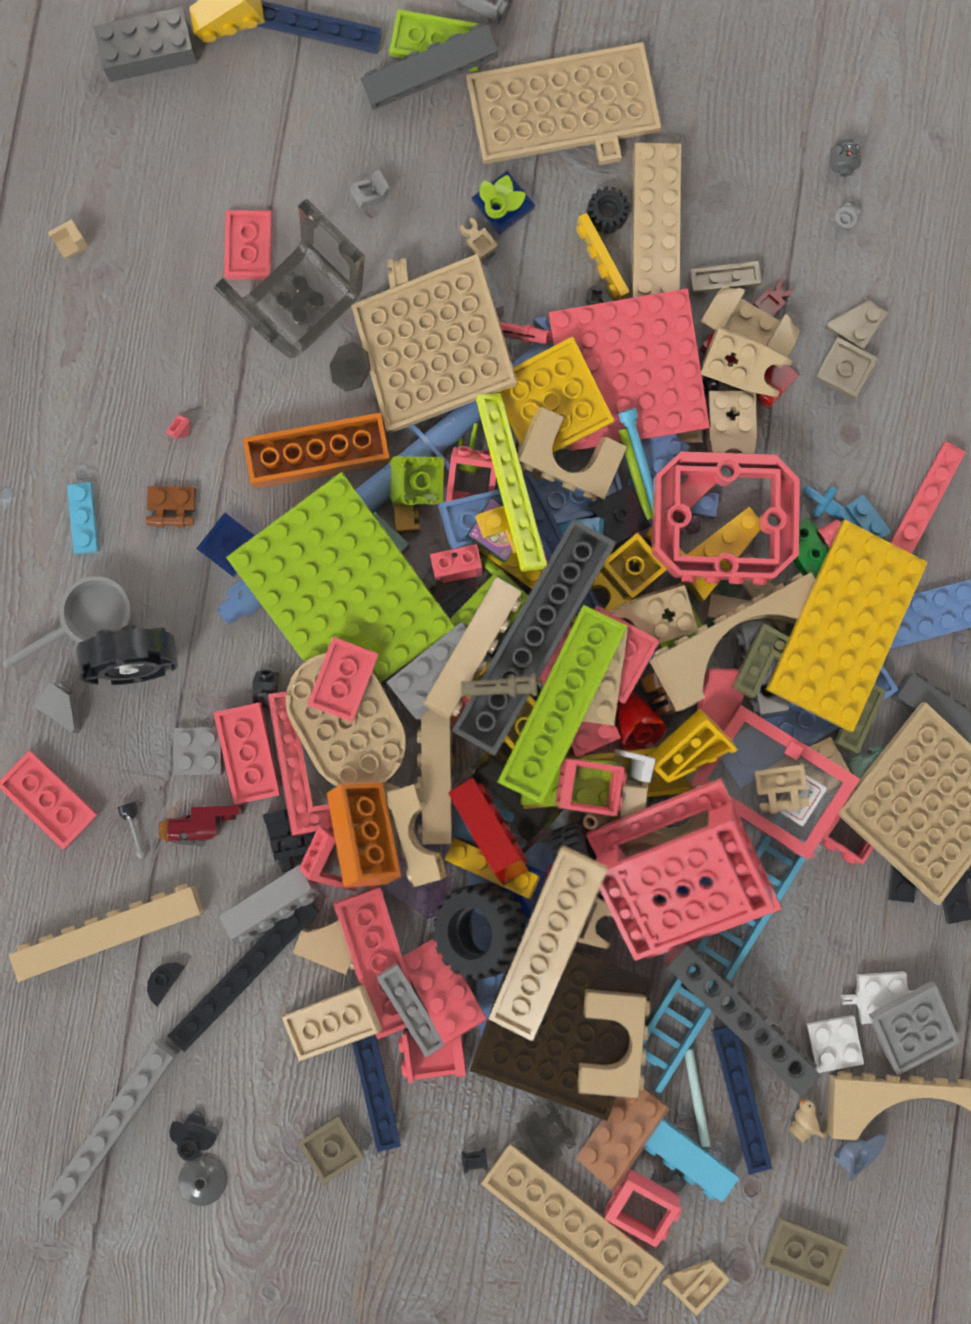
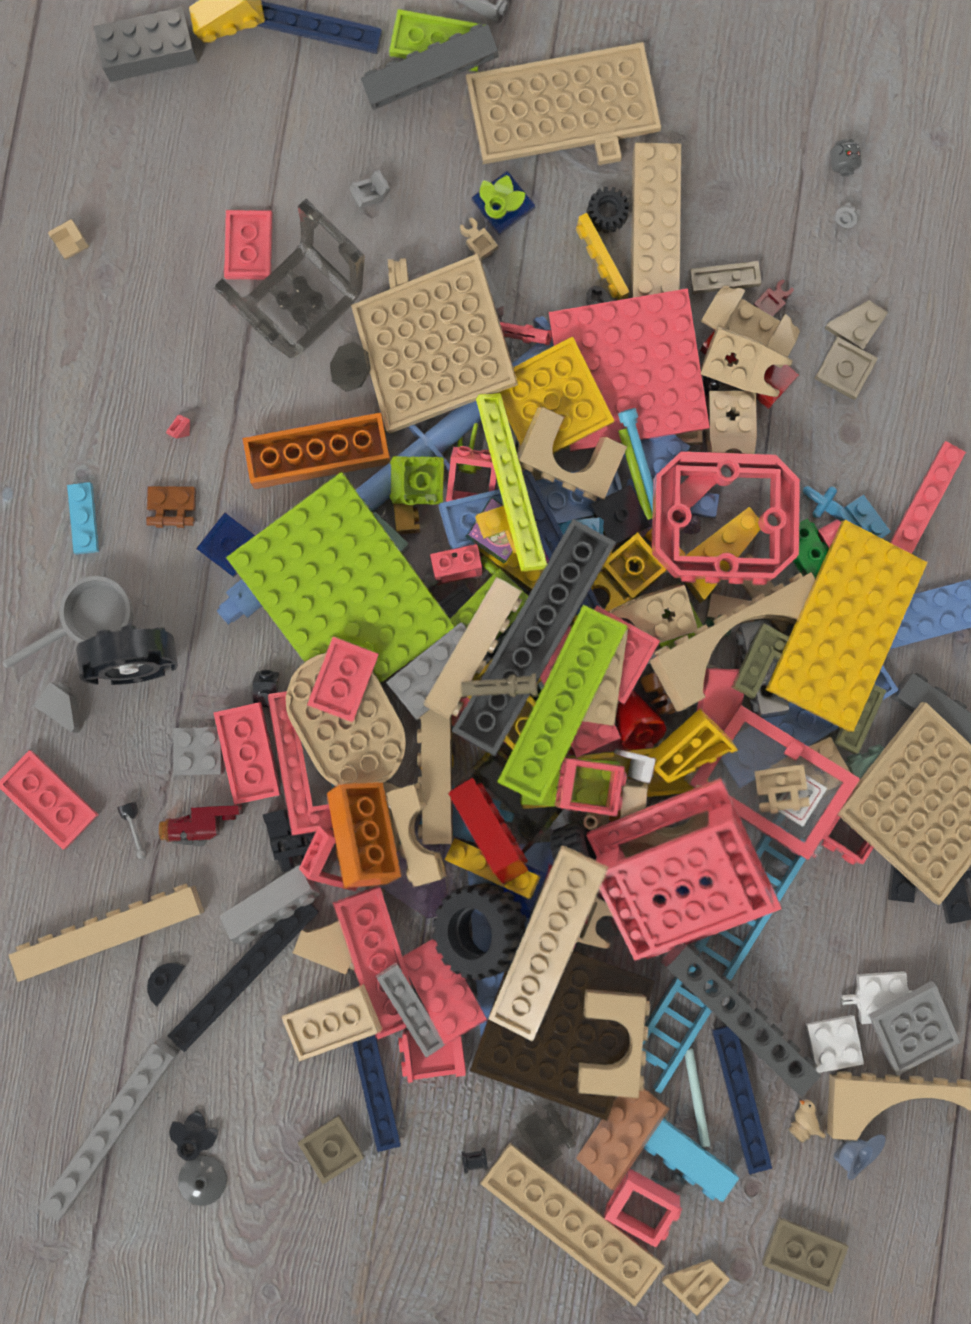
plate [718,580,742,597] -> none

